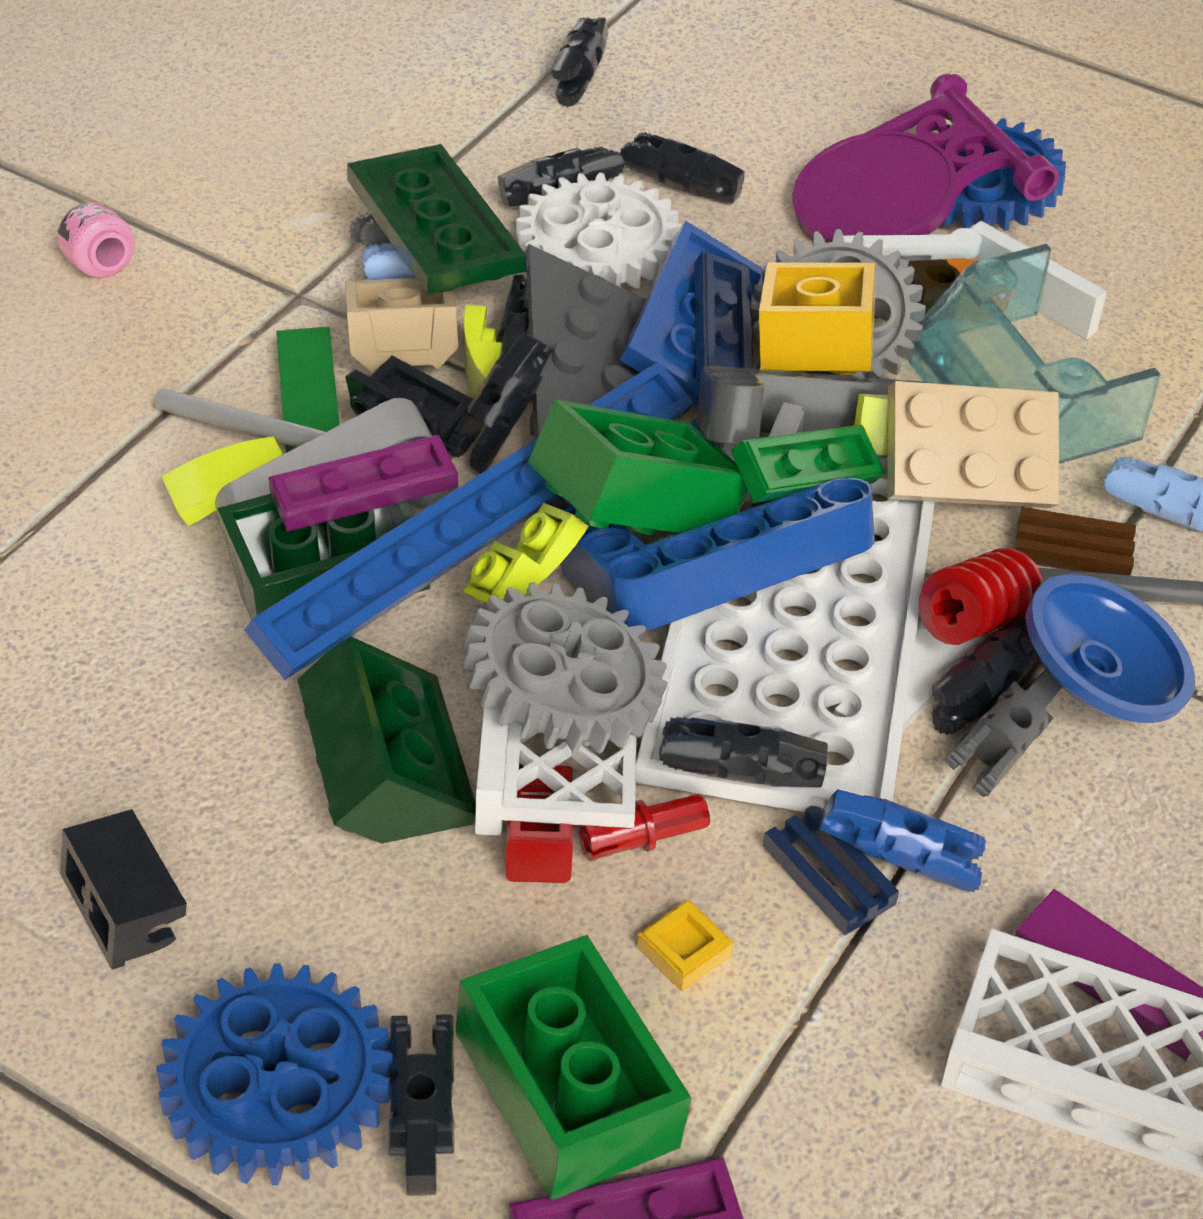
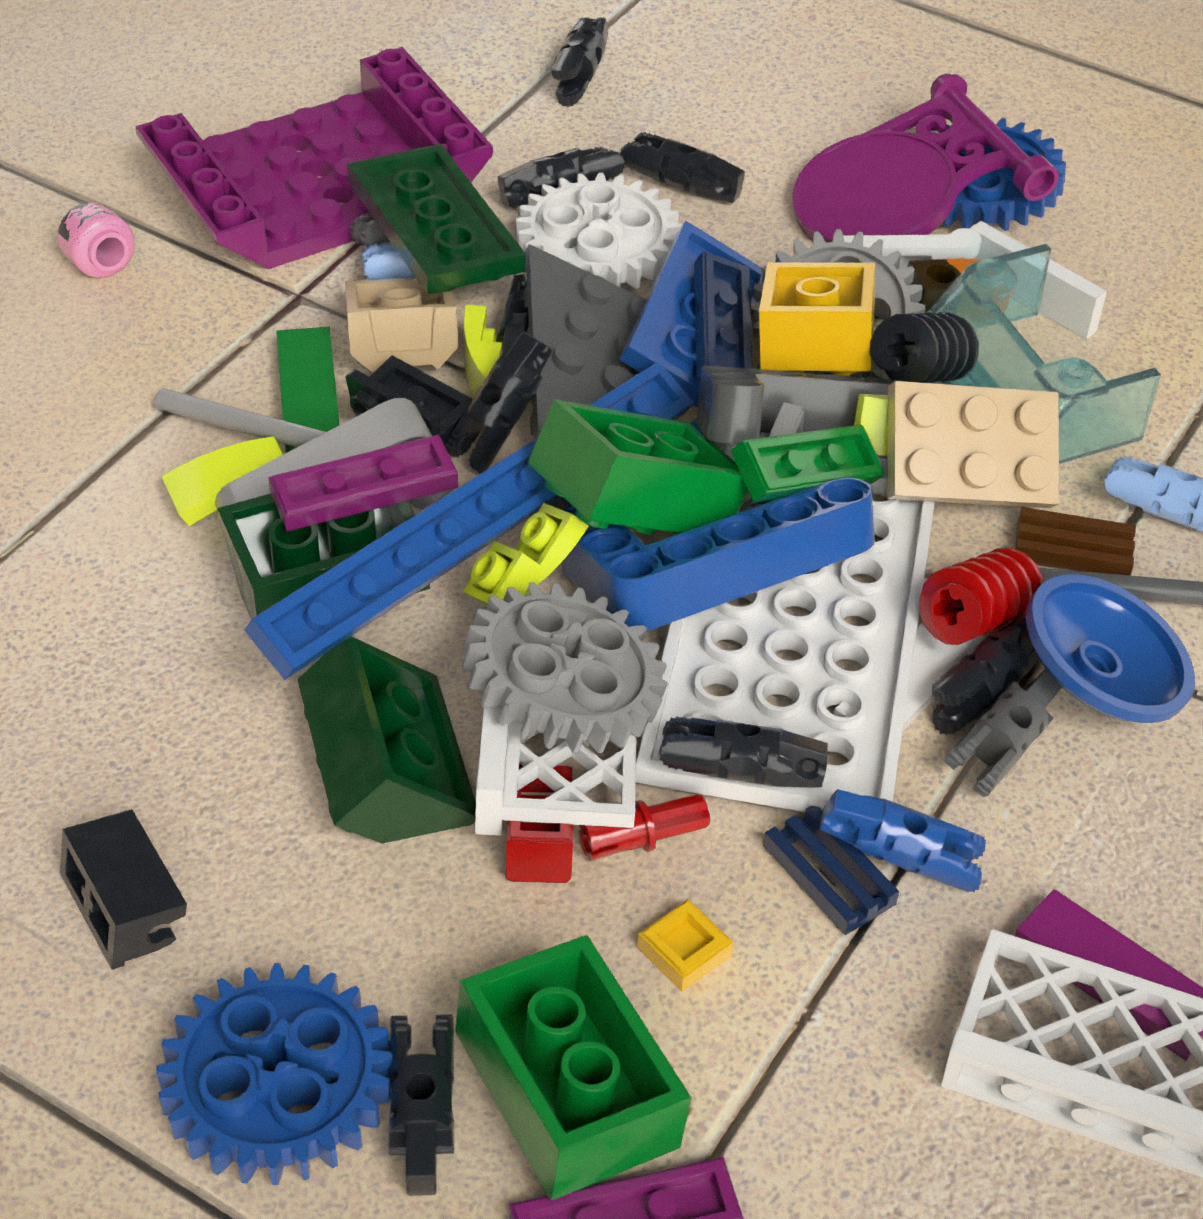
none -> magenta slope [135,47,493,269]
none -> black piece [870,312,979,383]

